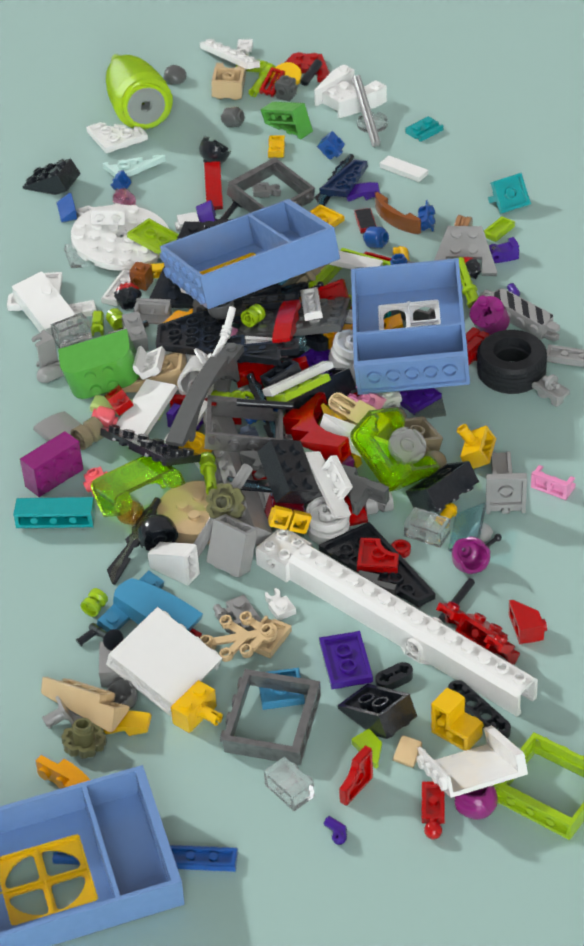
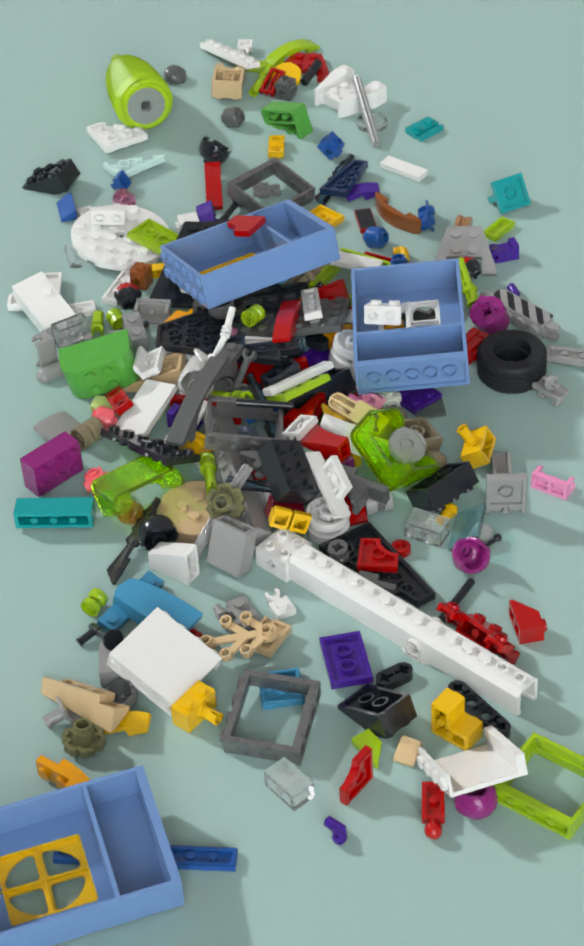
none -> dark grey bar [221,348,258,398]
none -> red tile [227,215,266,237]
none -> lime slope [264,39,320,67]
none -> white tile [282,415,318,441]
none -> dark grey wheel [328,539,350,564]
none -> white bracket [364,300,405,325]

